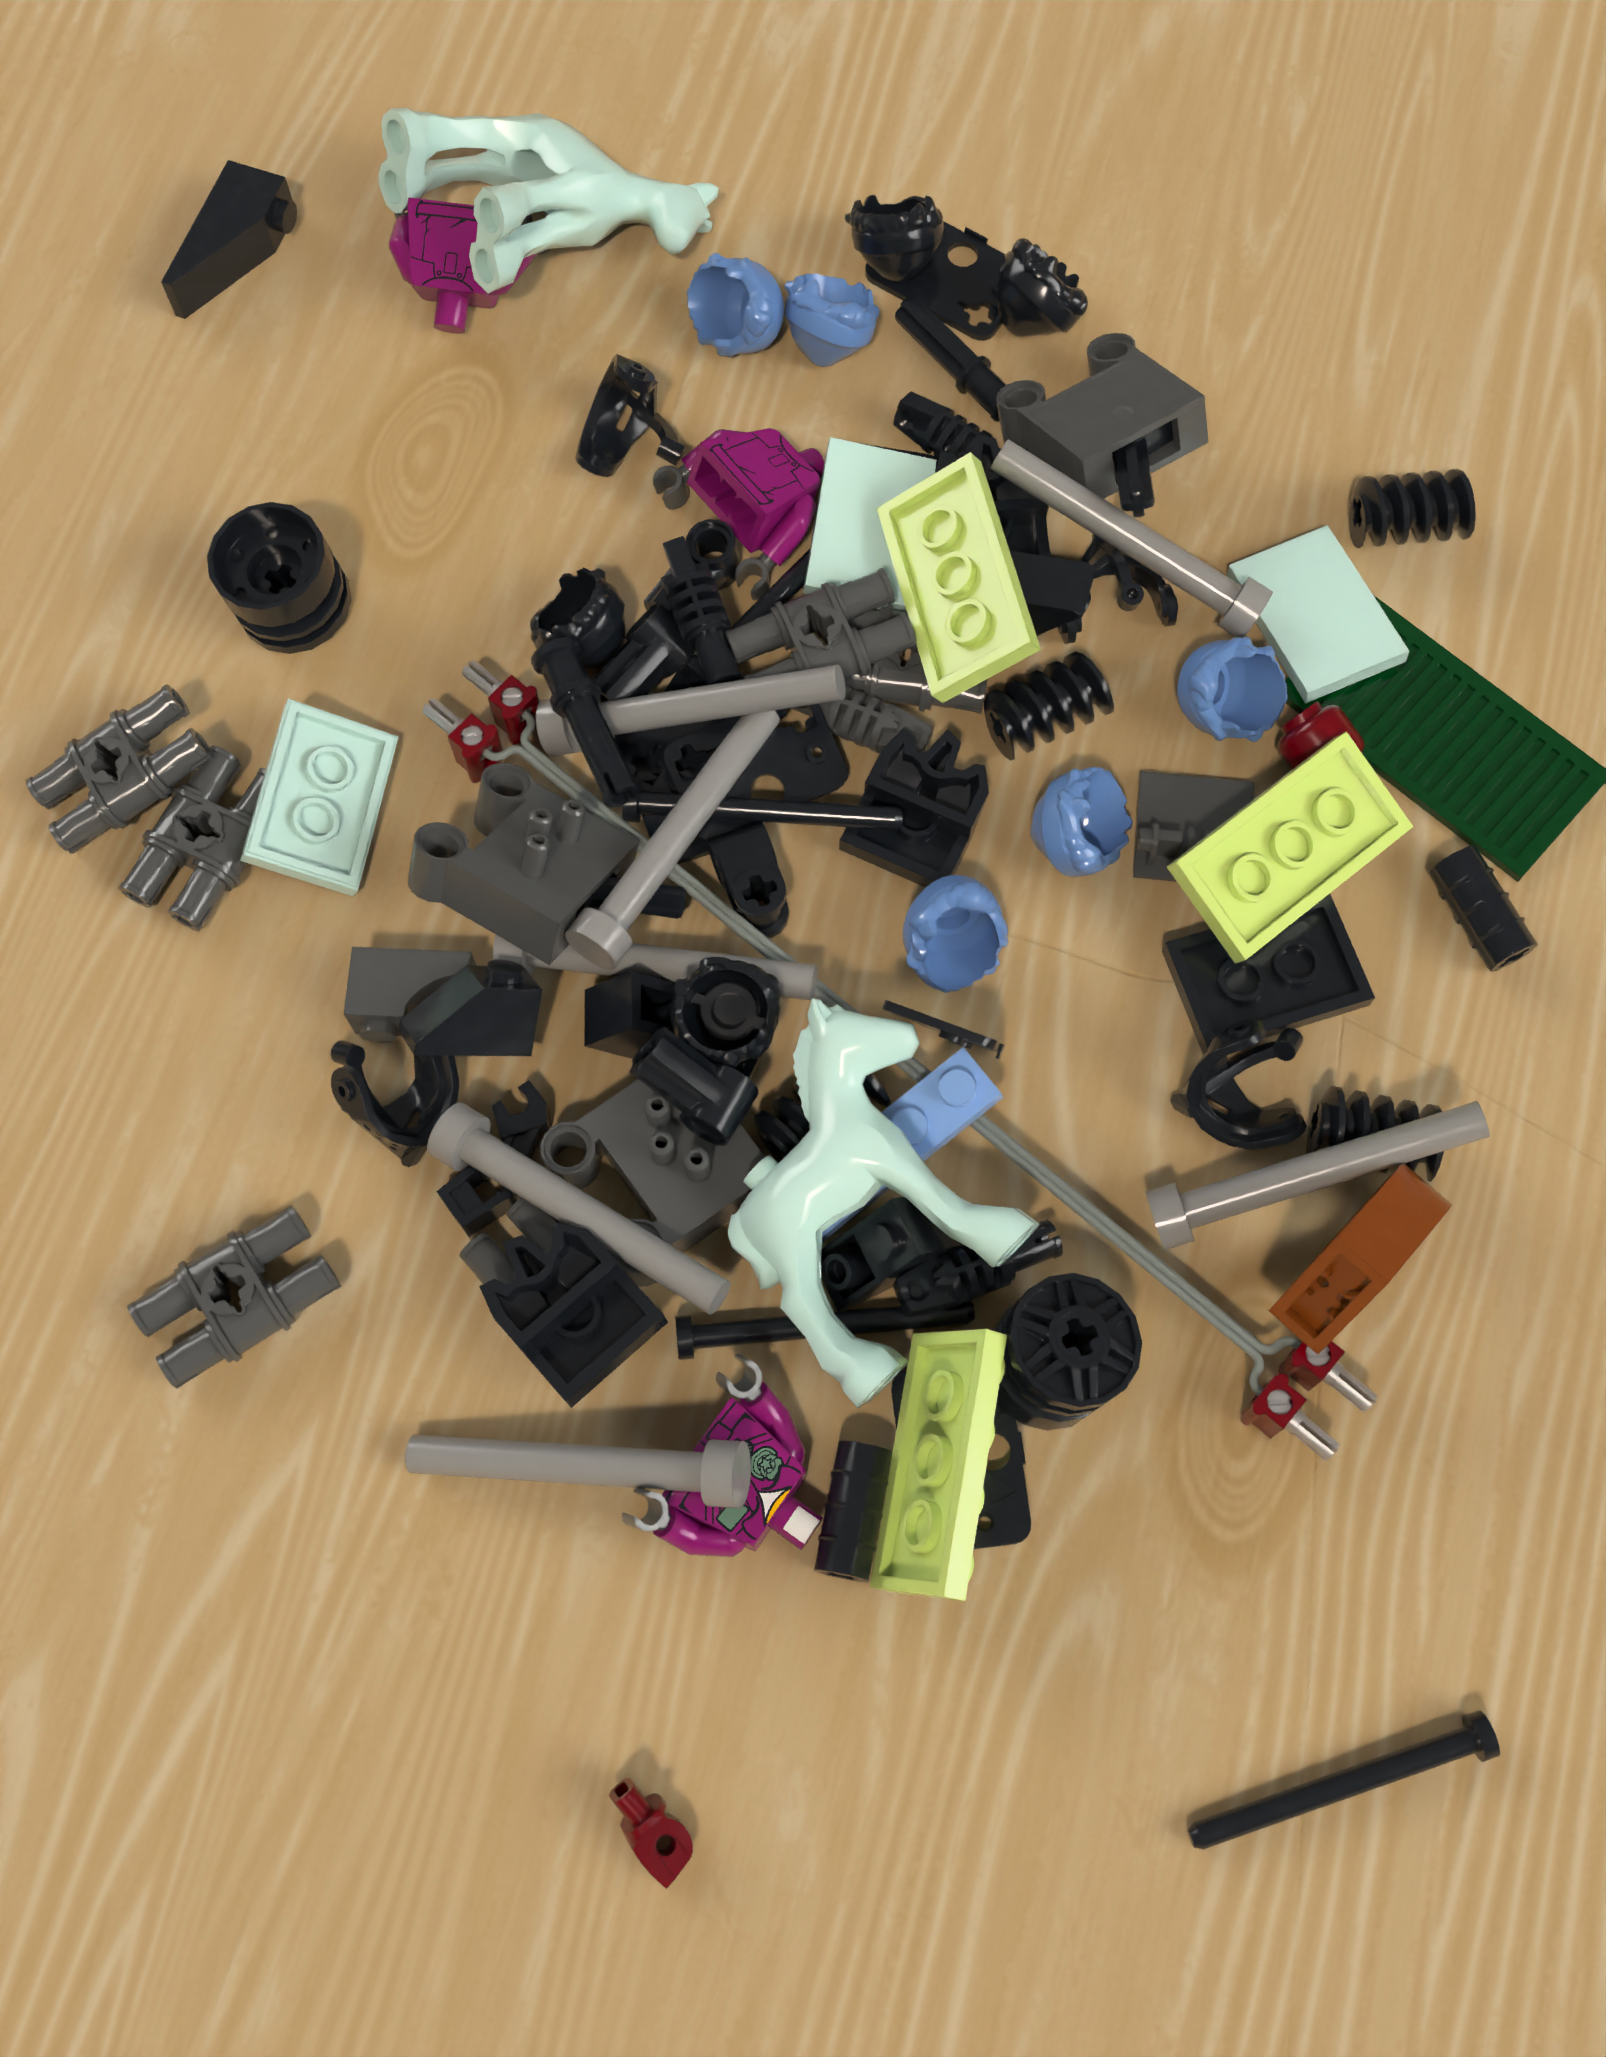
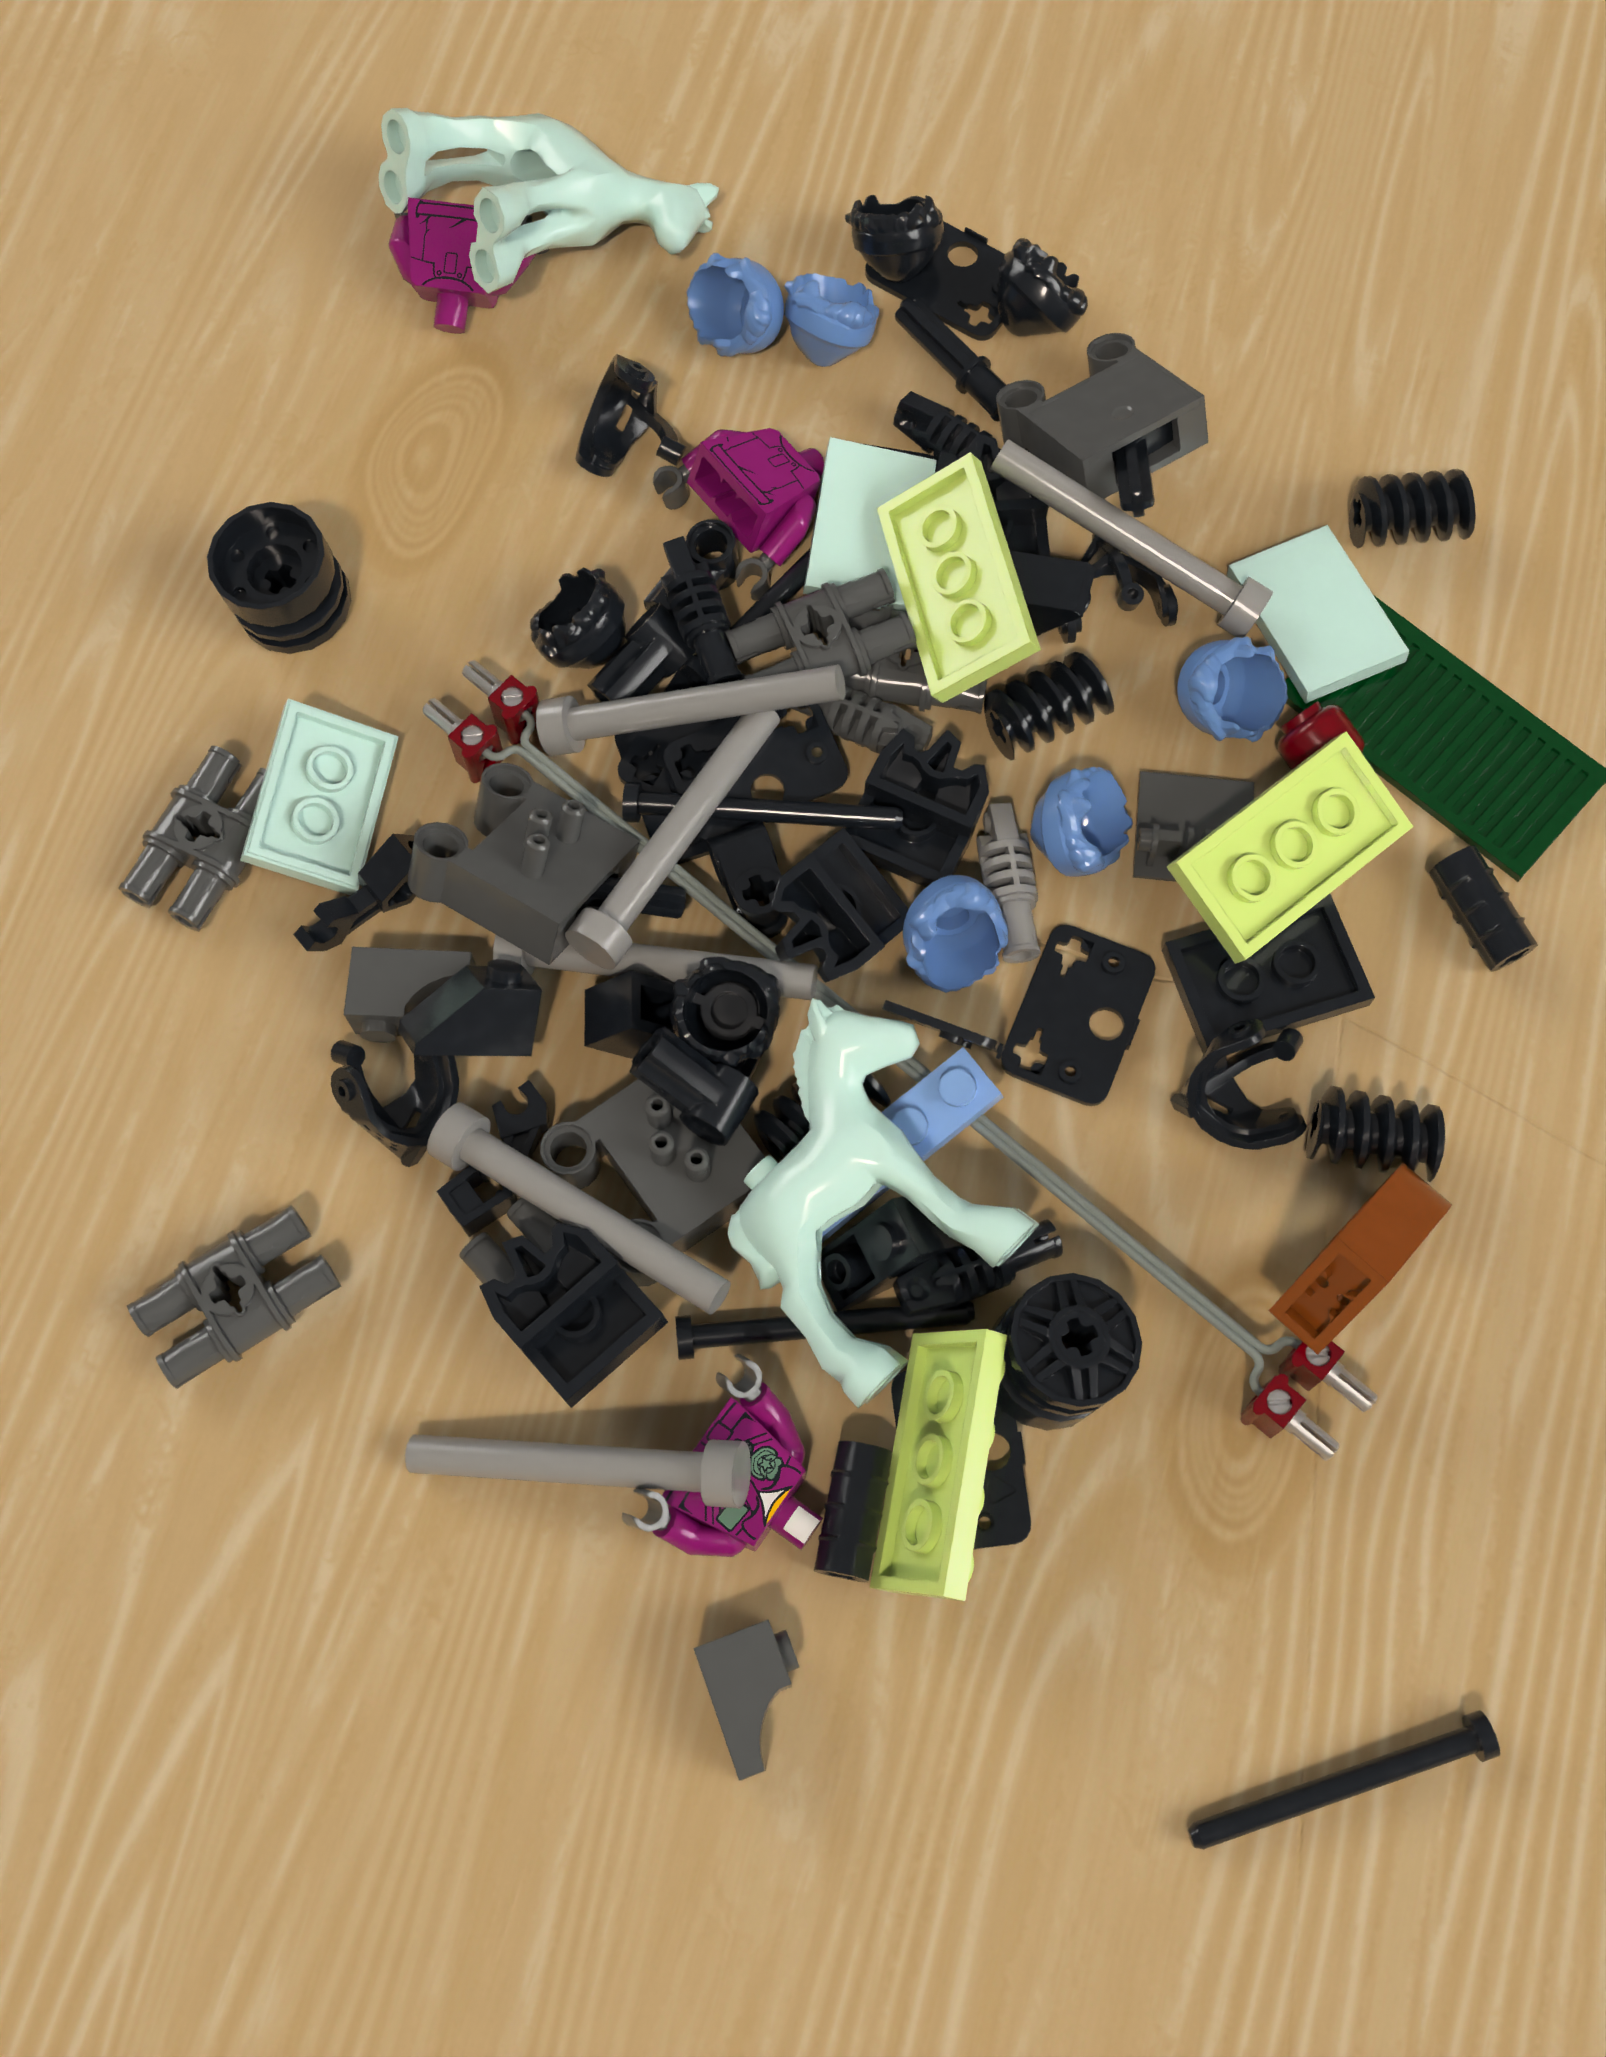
dark grey pin [26,684,214,854] -> none
black slope [161,160,297,319] -> none
black pin [531,637,640,808] -> none
dark red piece [609,1777,693,1889] -> none
light grey piece [1145,1101,1490,1250] -> none
none -> black piece [293,833,416,951]
none -> dark grey arch [694,1619,800,1781]
none -> black plate [771,827,909,983]
none -> light grey hinge [976,803,1041,963]
none -> black axle [1001,925,1156,1106]

